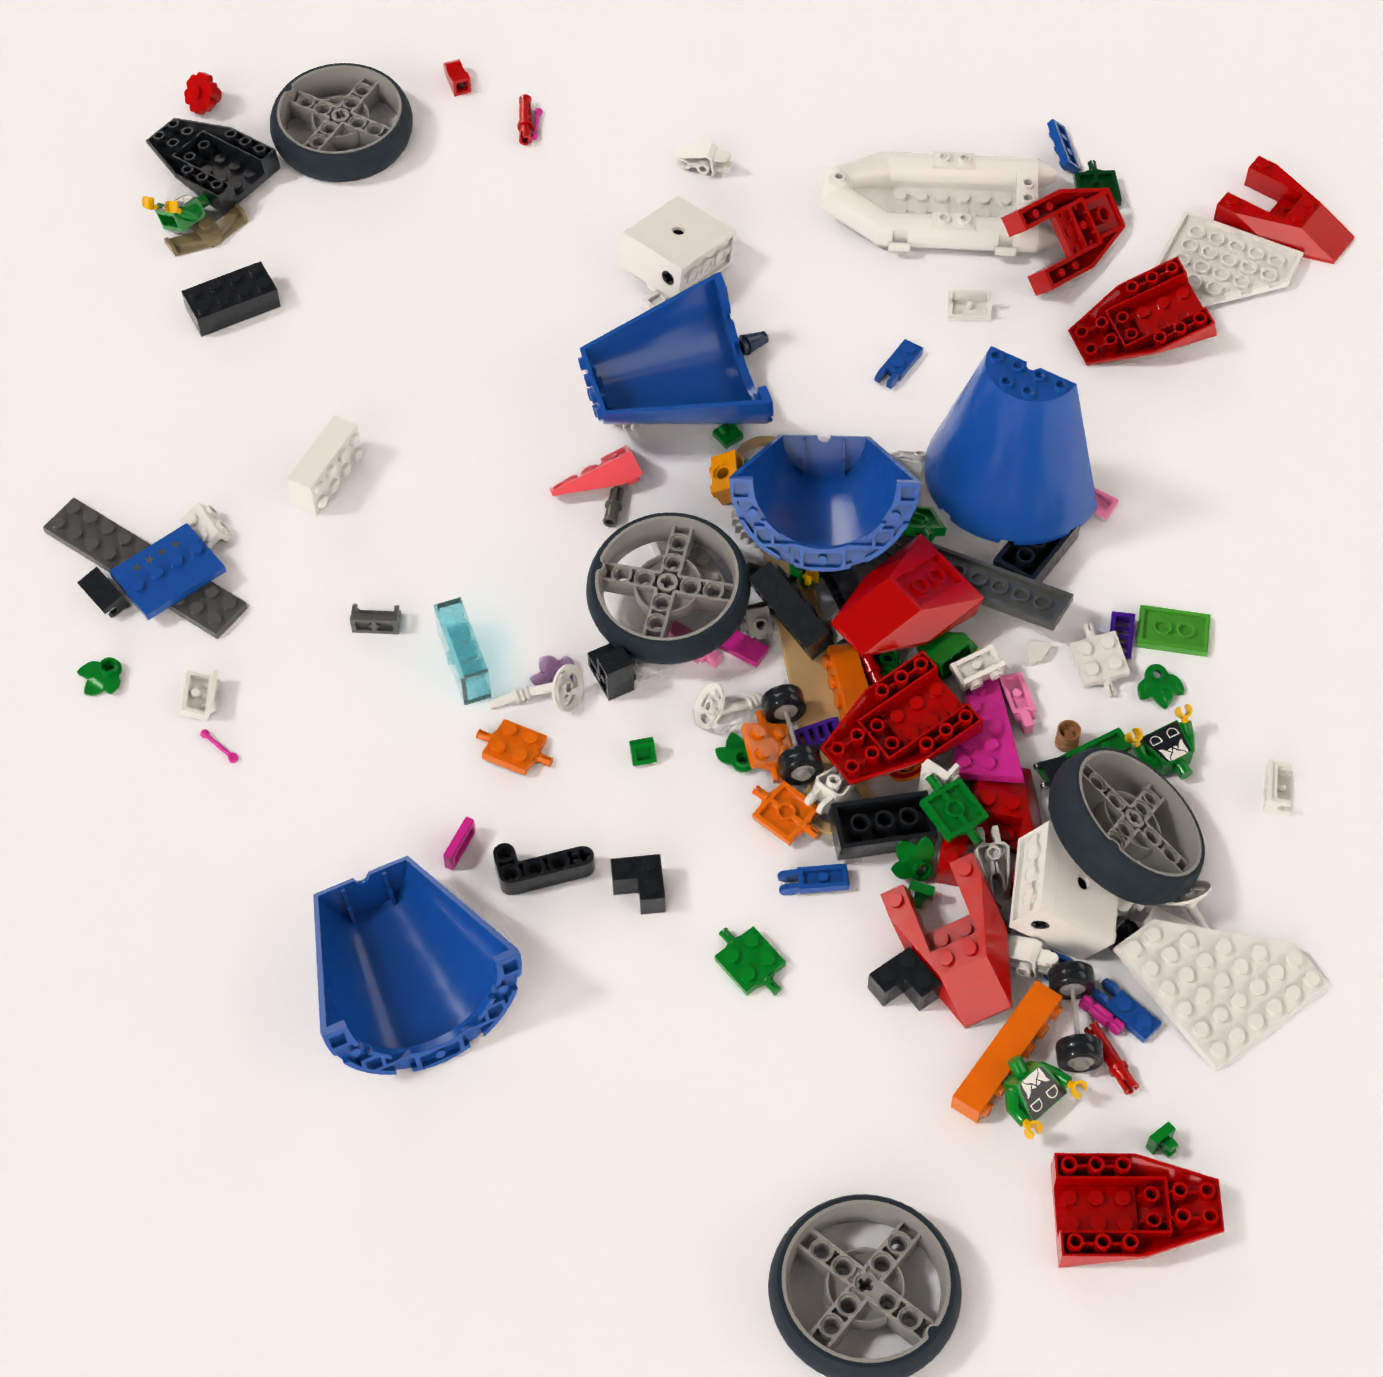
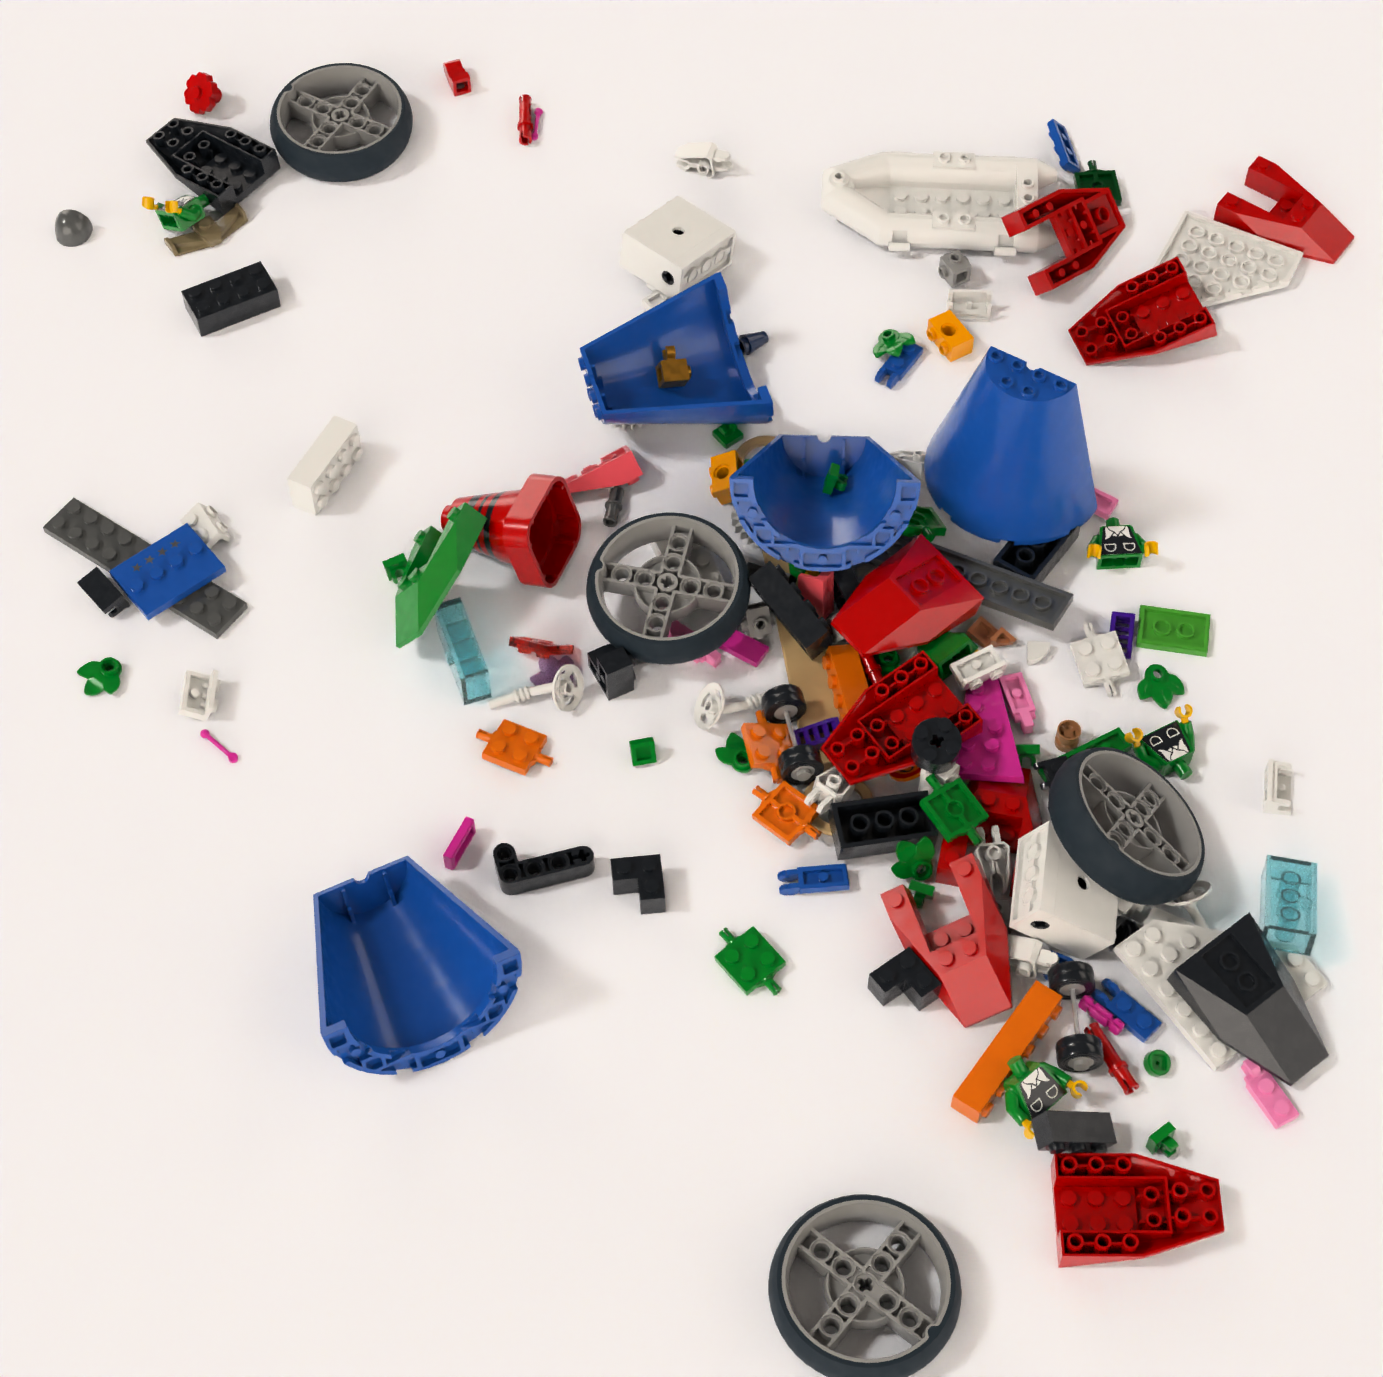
dark grey hinge [350,603,402,635] -> none
none -> dark grey helmet [55,209,93,247]
none -> green tile [382,553,407,584]
none -> green wedge [395,502,487,649]
none -> red cone [441,473,581,588]
none -> clear red wing [509,636,574,659]
none -> pearl gold brick [655,345,691,388]
none -> coral panel [798,571,834,619]
none -> green tile [822,463,848,495]
none -> green plate [873,329,916,358]
none -> black brick [910,717,962,774]
none -> light orange brick [926,310,974,362]
none -> light grey brick [938,250,972,288]
none -> nougat slope [965,616,1017,648]
none -> green tile [1015,744,1040,766]
none -> black brick [1031,1110,1117,1154]
none -> torso [1086,517,1159,570]
none -> green tile [1143,1049,1171,1077]
none -> black wedge [1167,912,1329,1086]
none -> bright pink hinge [1241,1059,1299,1129]
none -> clear light blue brick [1259,855,1318,956]

